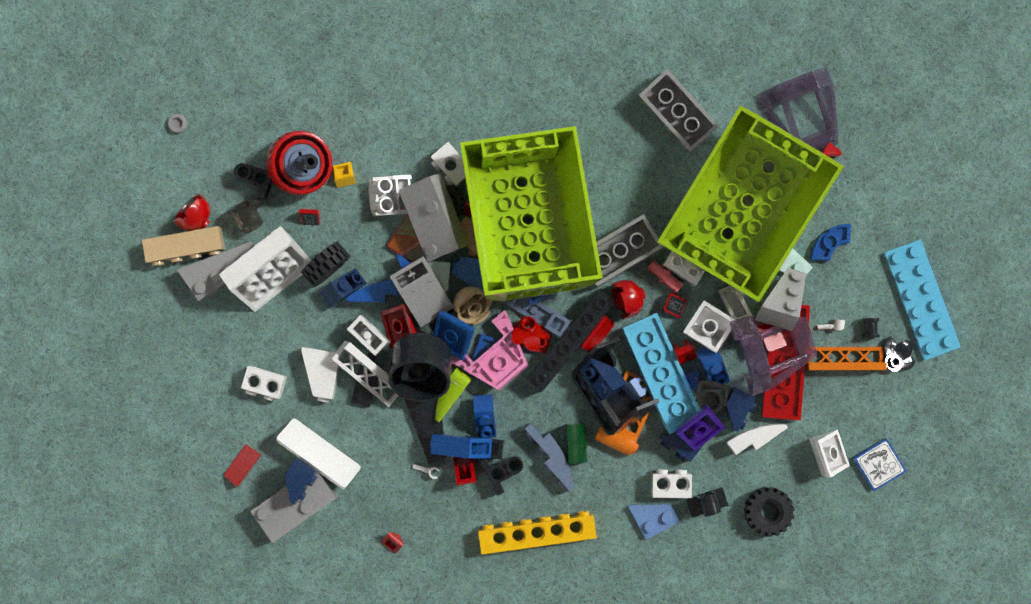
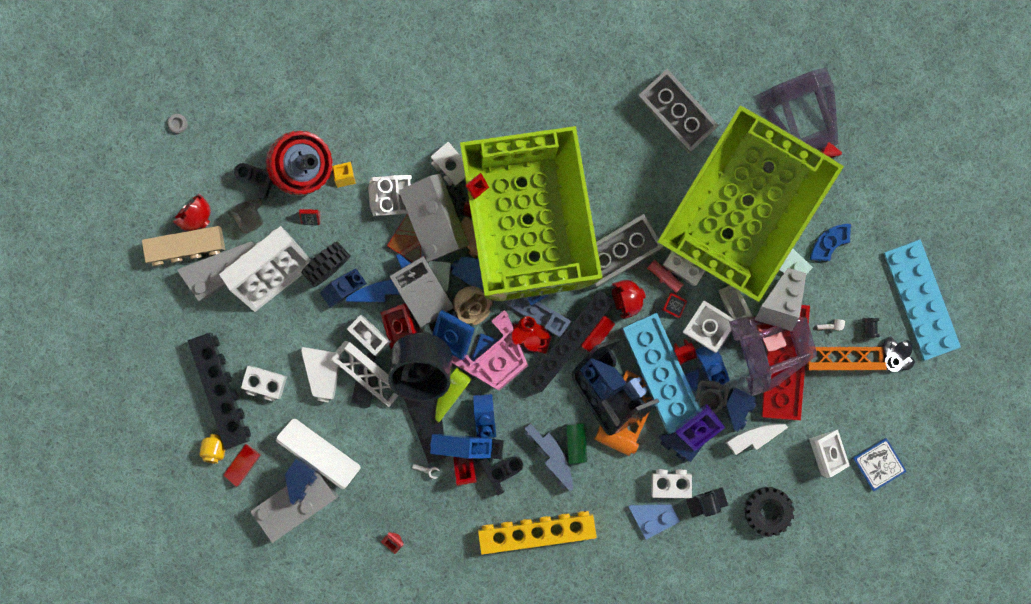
none -> black brick [187,333,251,450]
none -> yellow head [199,434,225,464]
none -> red slope [465,173,490,200]

